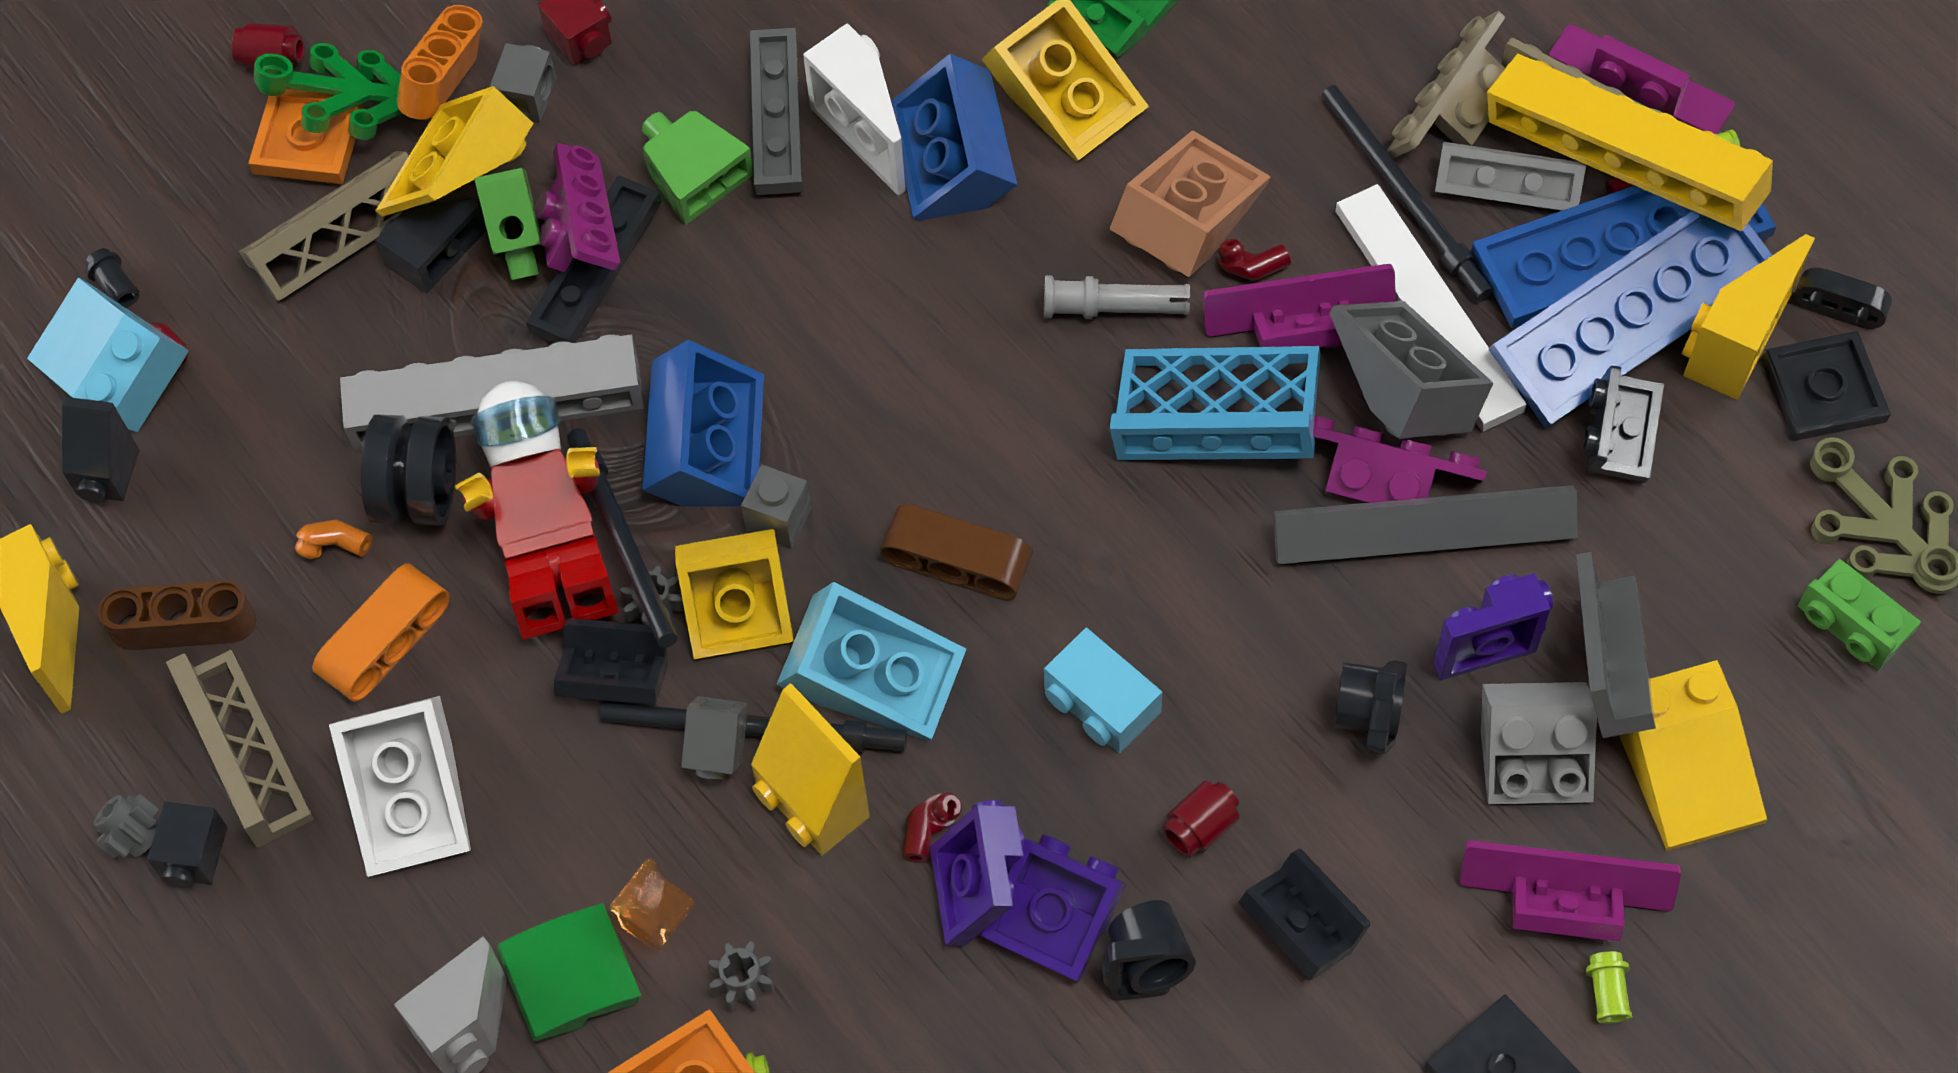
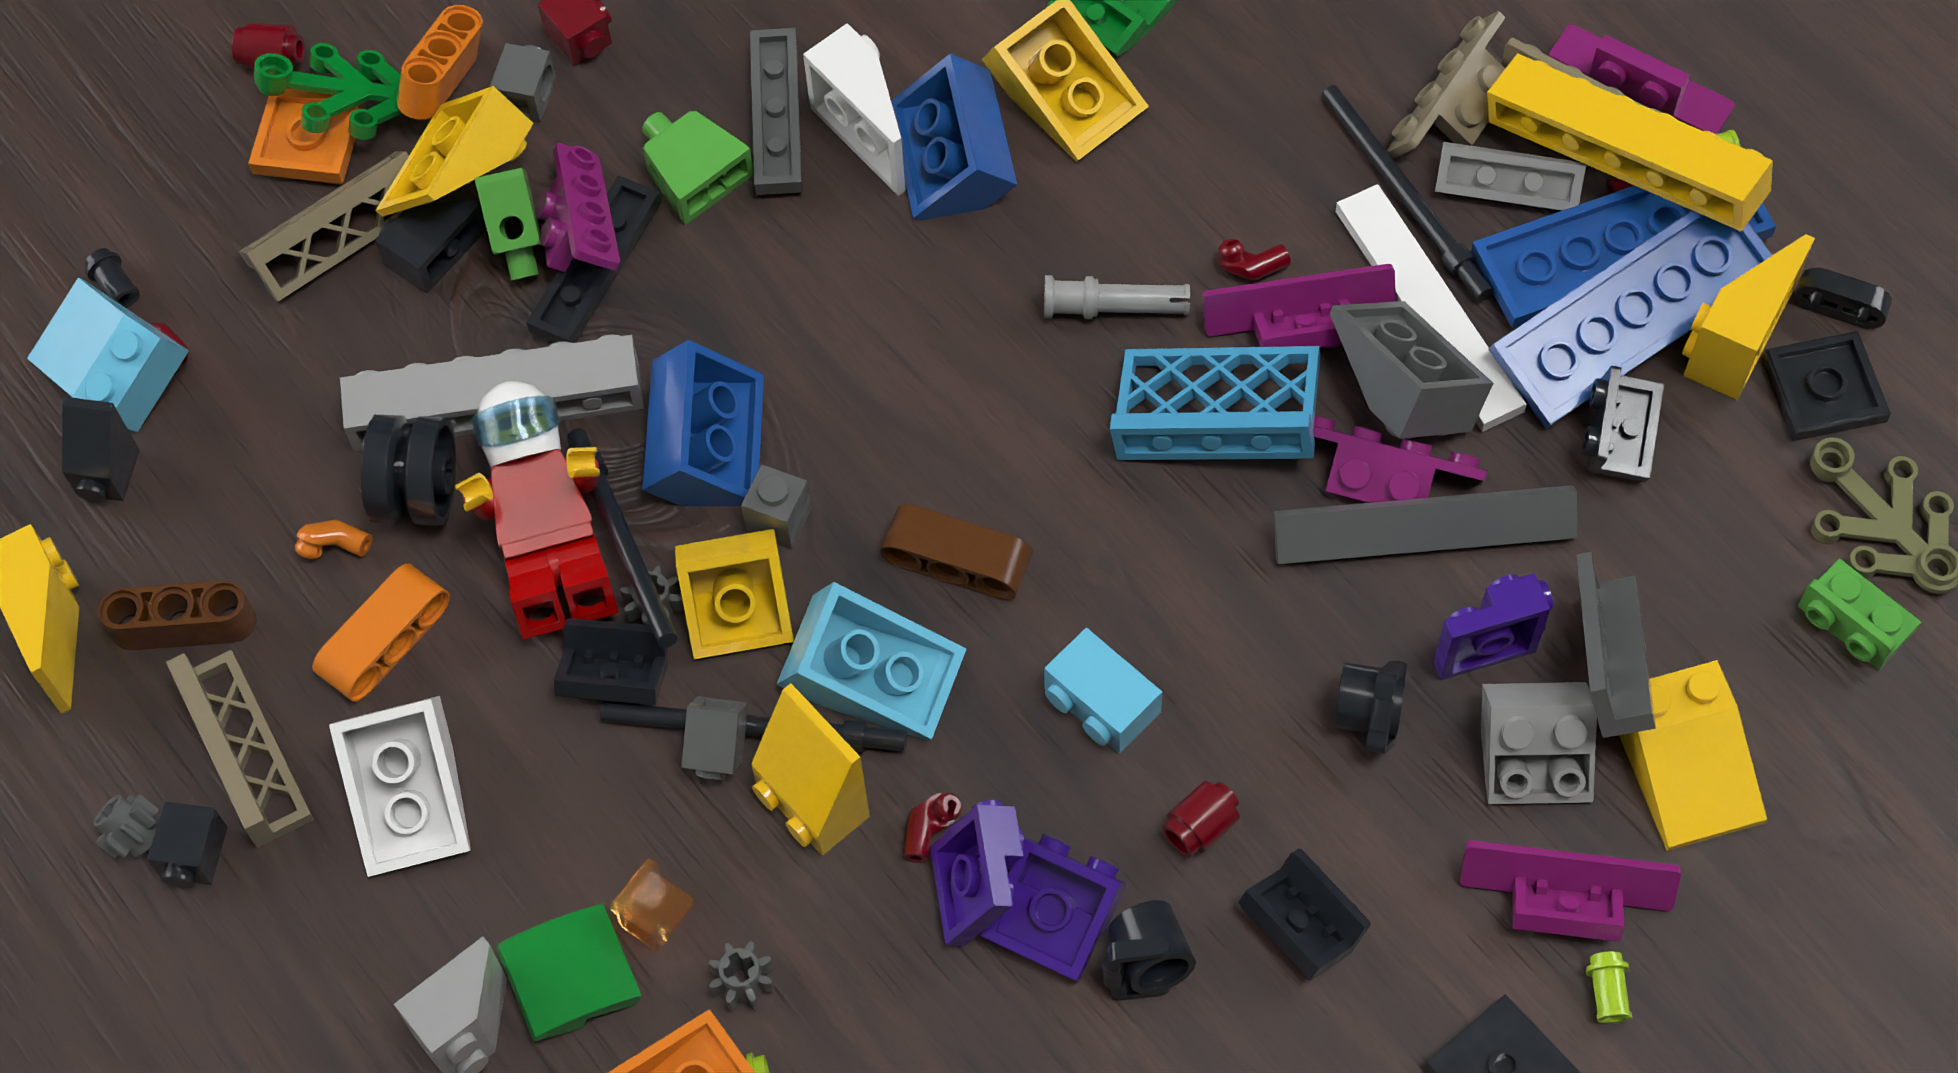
nougat slope [1110,130,1271,277] -> none

